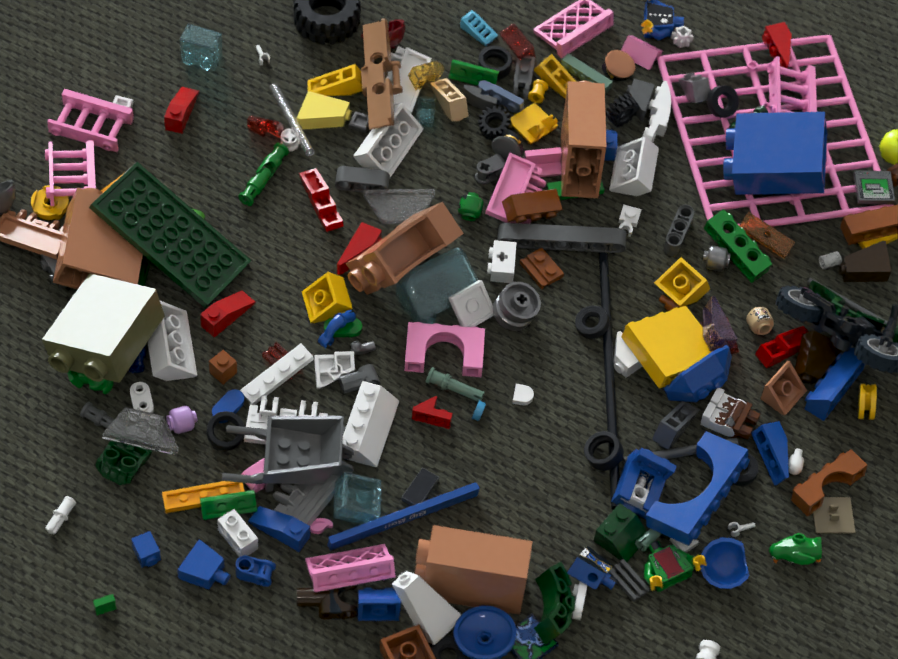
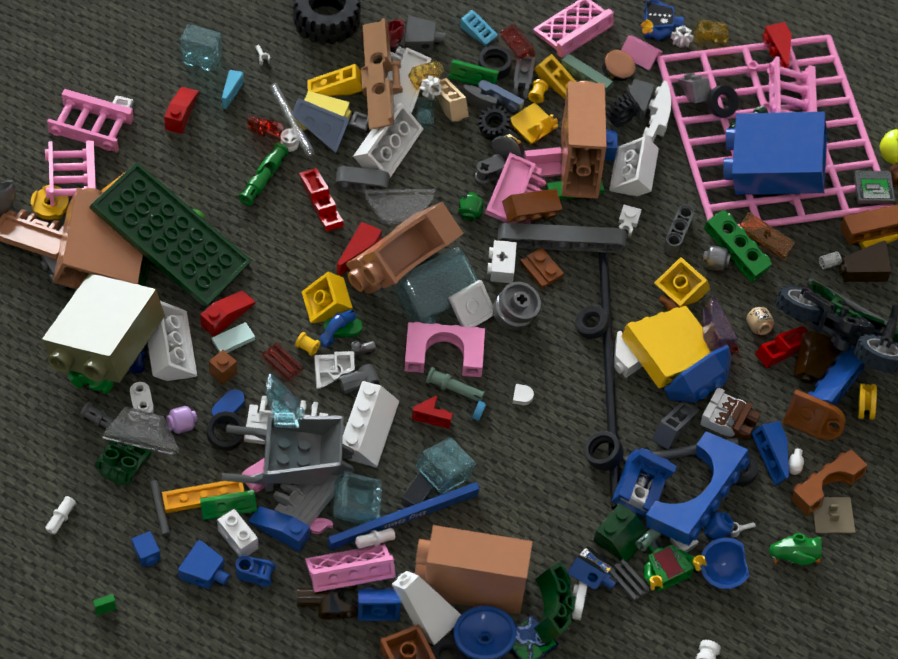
white plate [240,343,314,405] -> none
nougat slope [761,361,807,415] -> none
none -> dark grey bar [150,480,170,537]
none -> light aqua tile [212,322,255,353]
none -> medium azure slope [222,70,244,109]
none -> clear light blue slope [266,374,304,427]
none -> sand blue wing [292,98,349,153]
none -> yellow bush [295,332,321,356]
none -> white axle [355,528,395,548]
none -> dark grey torso [405,16,445,52]
none -> clear light blue piece [416,437,476,494]
none -> white gear [419,75,443,99]
none -> clear yellow leg [694,19,729,44]
none -> blue head [703,511,734,540]
none -> dark orange tile [782,389,846,440]

